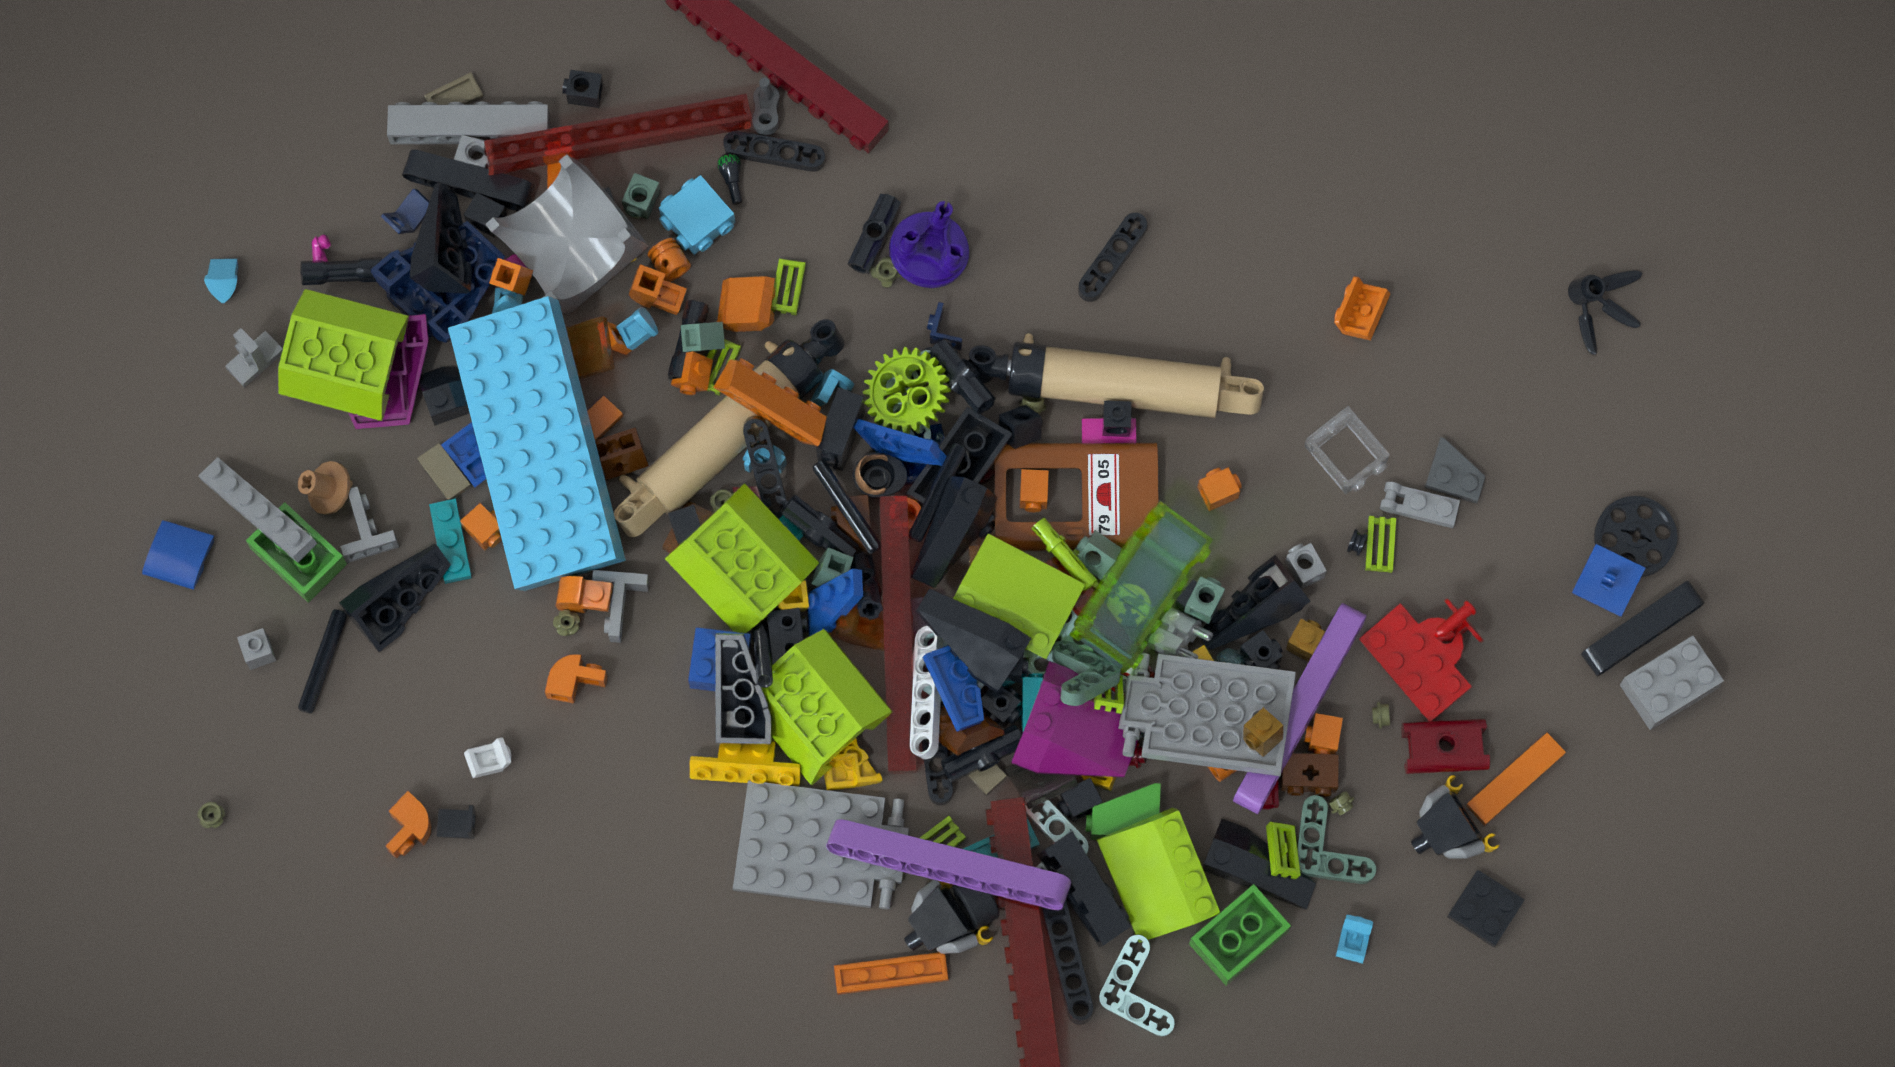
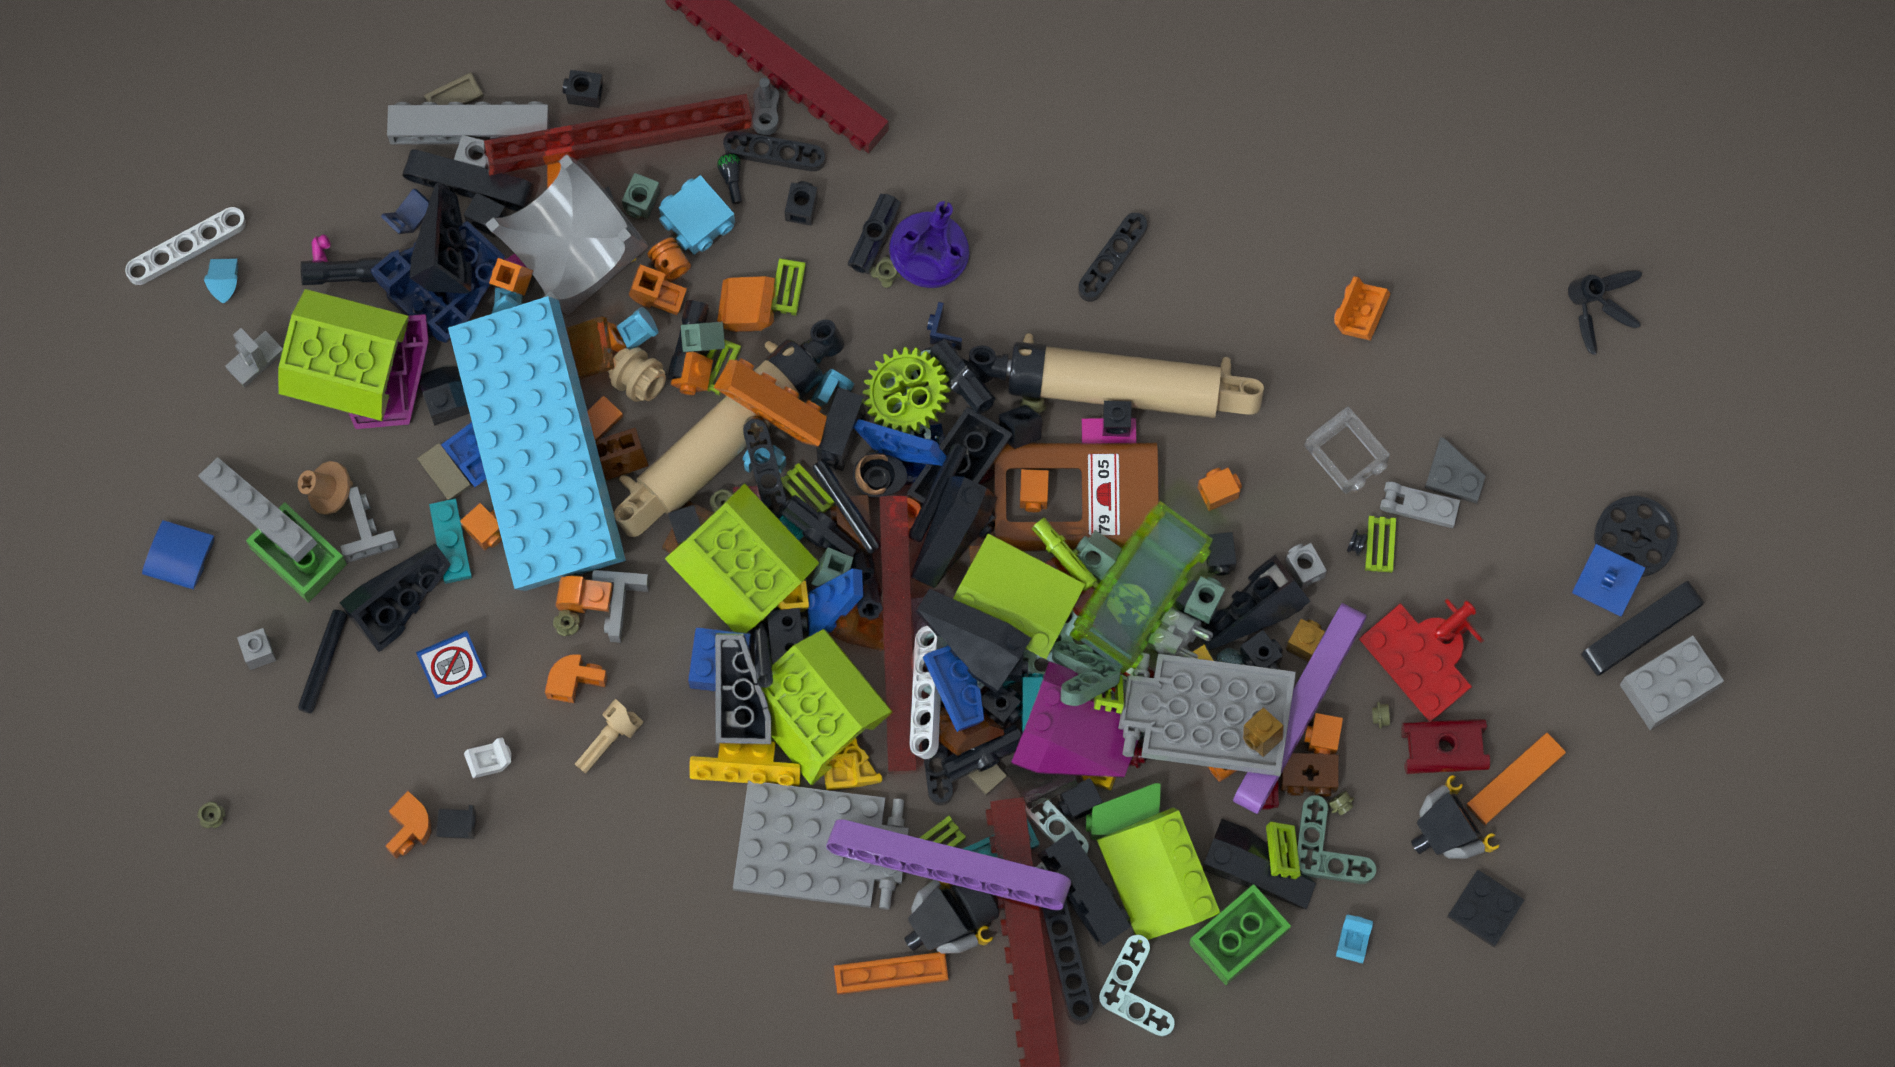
none -> white beam [125,207,246,285]
none -> piece [416,631,487,698]
none -> tan piece [575,699,644,773]
none -> tan piece [608,347,666,402]
none -> lime tile [781,463,835,514]
none -> black brick [785,181,818,226]
none -> black brick [1204,532,1237,576]

